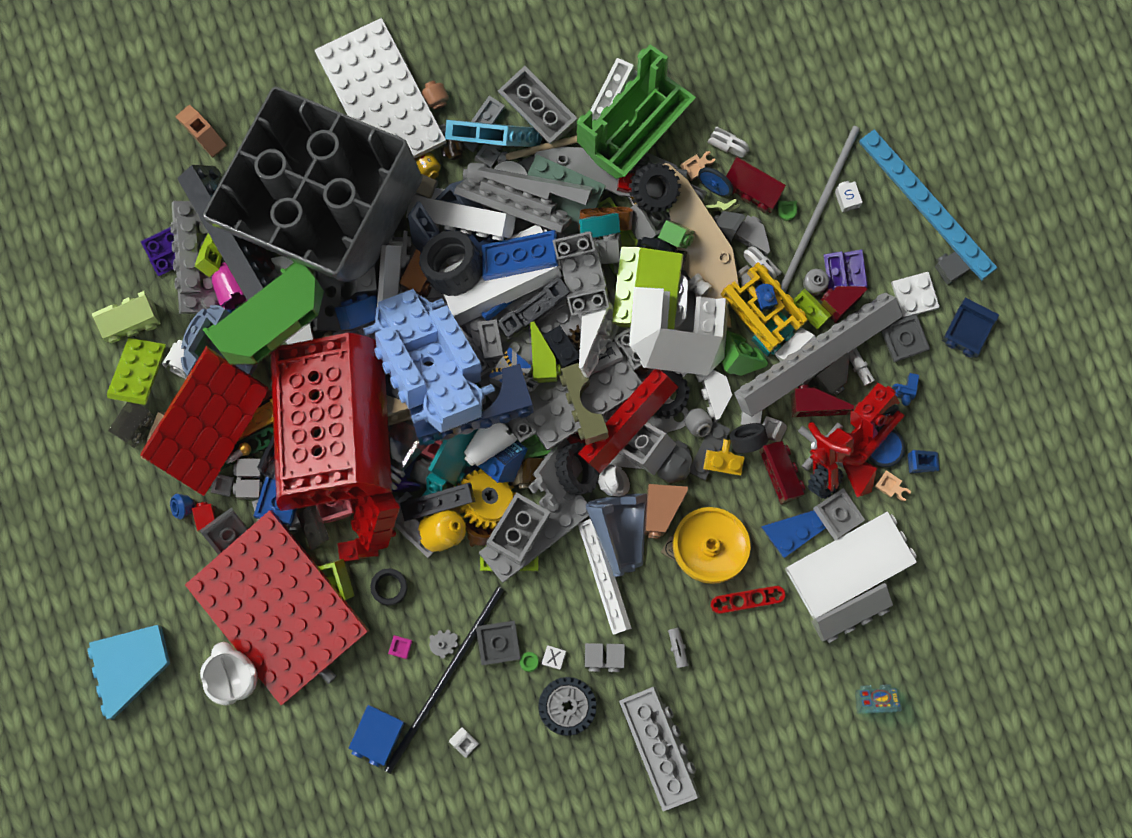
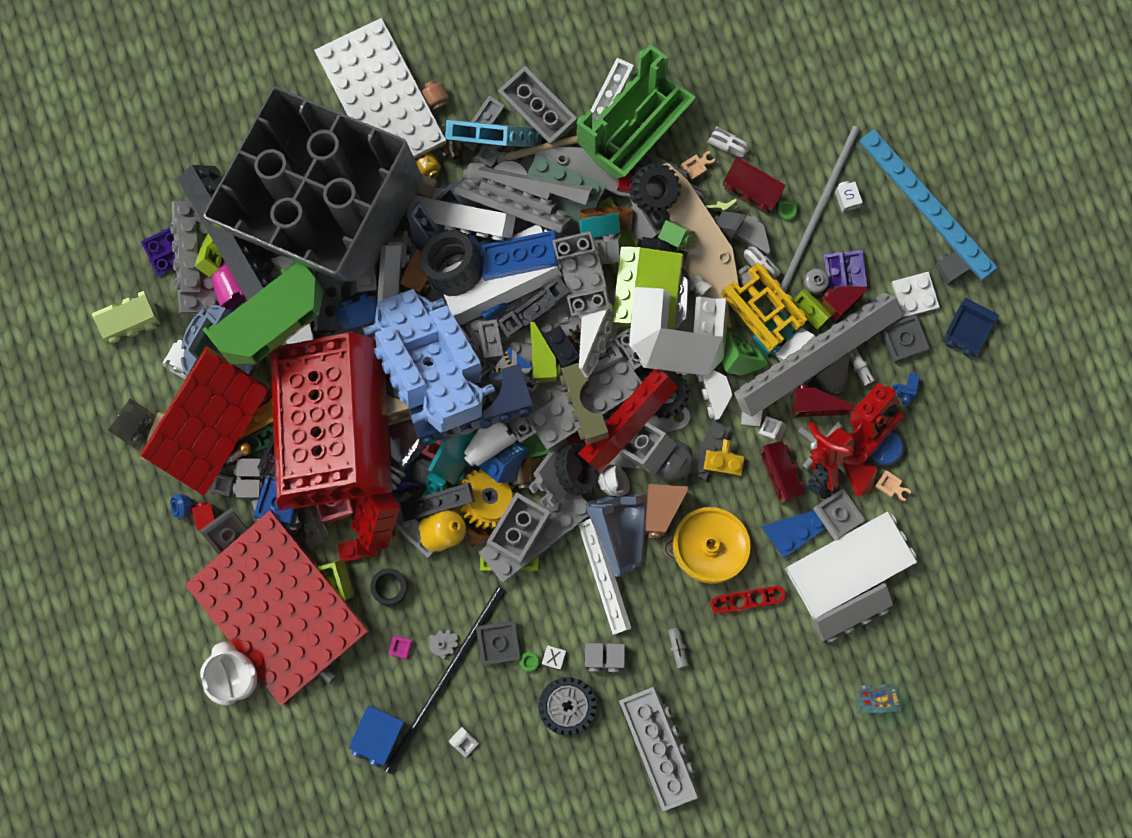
medium azure slope [88,625,170,720] -> none
lime plate [107,338,166,405] -> none
nougat slope [175,105,227,158] -> none
light grey head [684,408,713,437] -> none
wheel [698,167,733,197] -> none
black tyre [730,423,768,453] -> none
blue piece [755,284,777,312] -> none
blue slope [907,450,939,473] -> none

